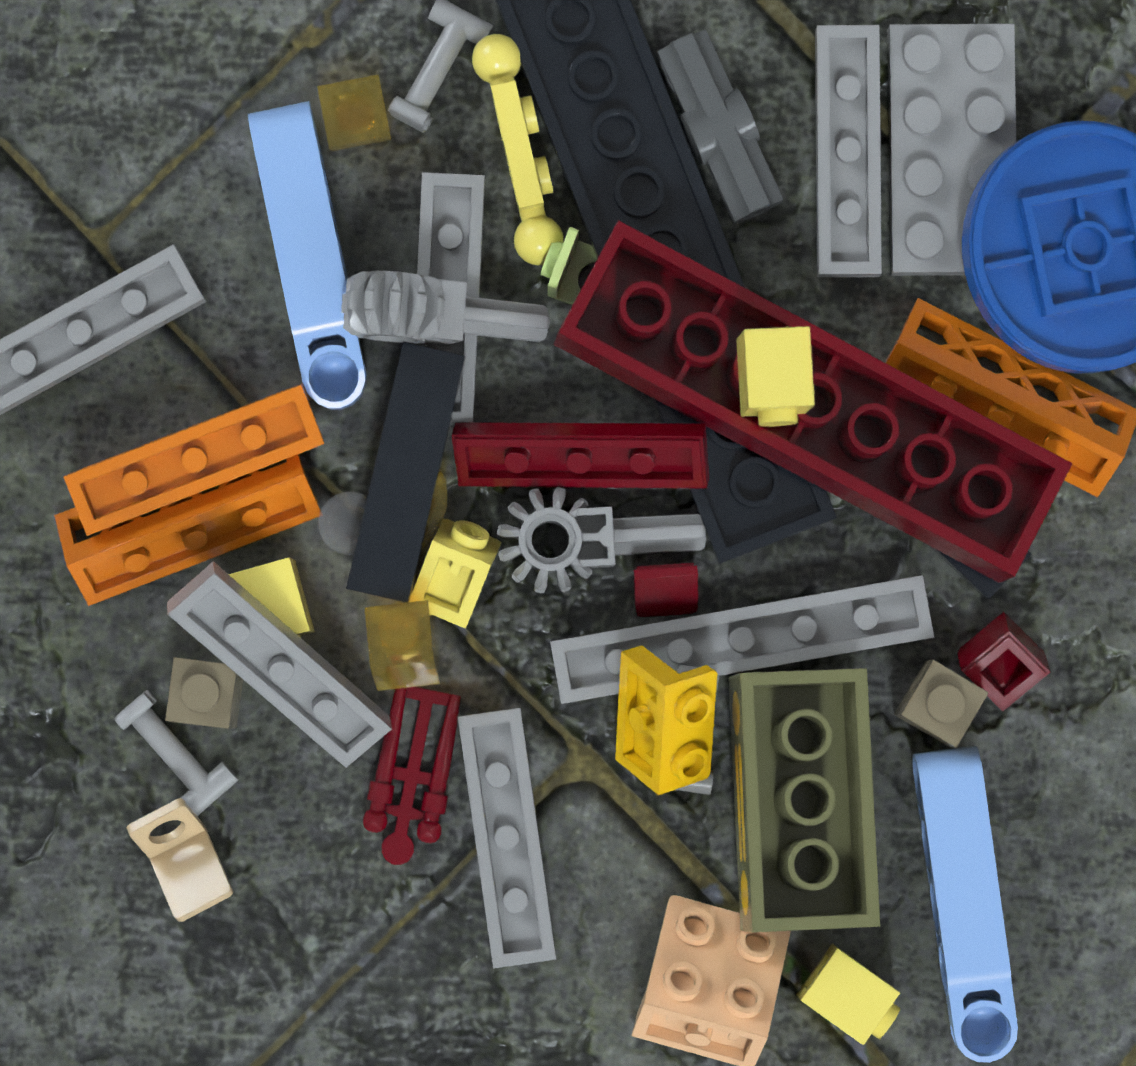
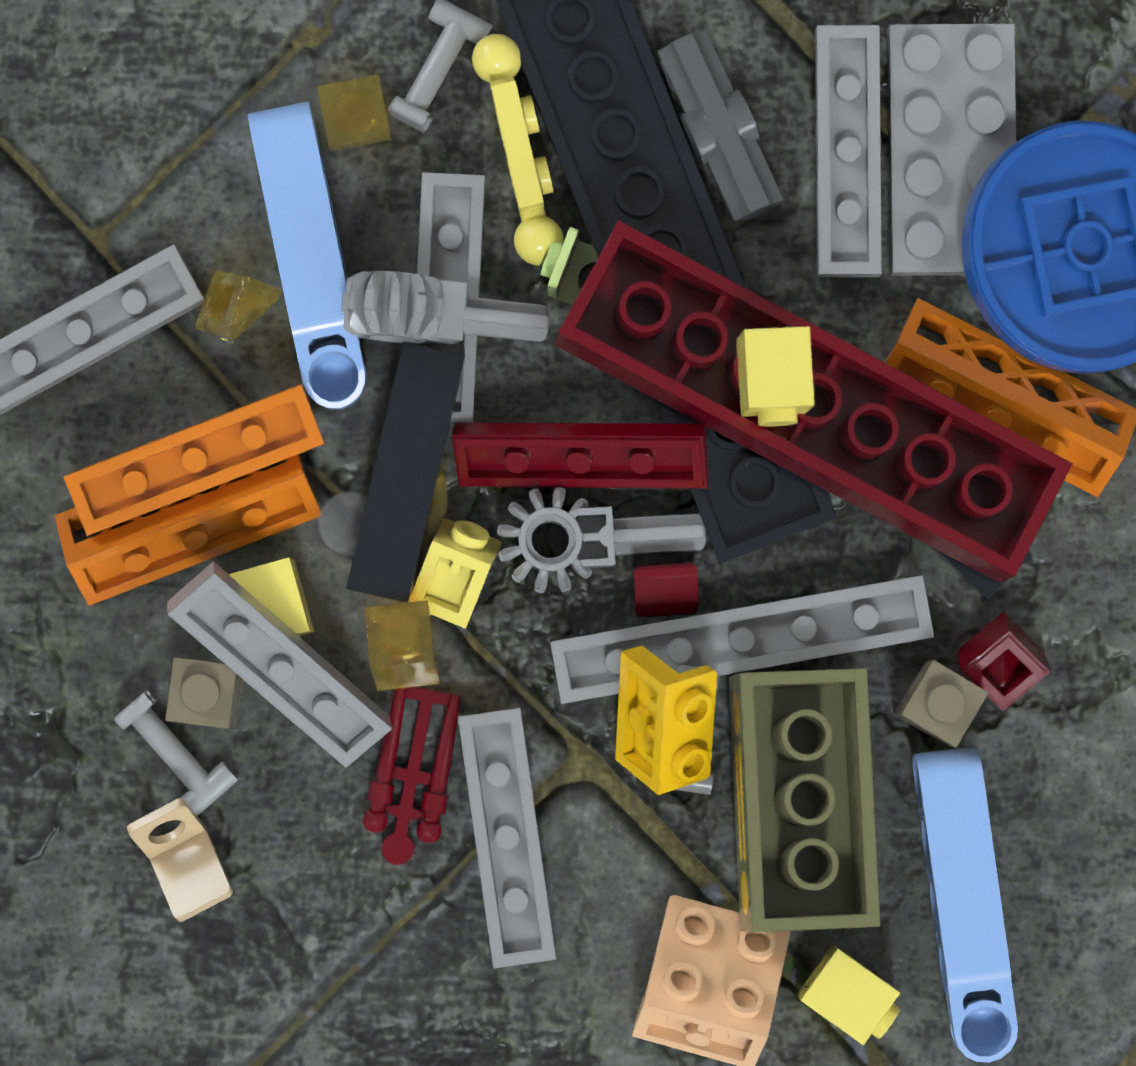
none -> clear yellow slope [195,270,283,343]

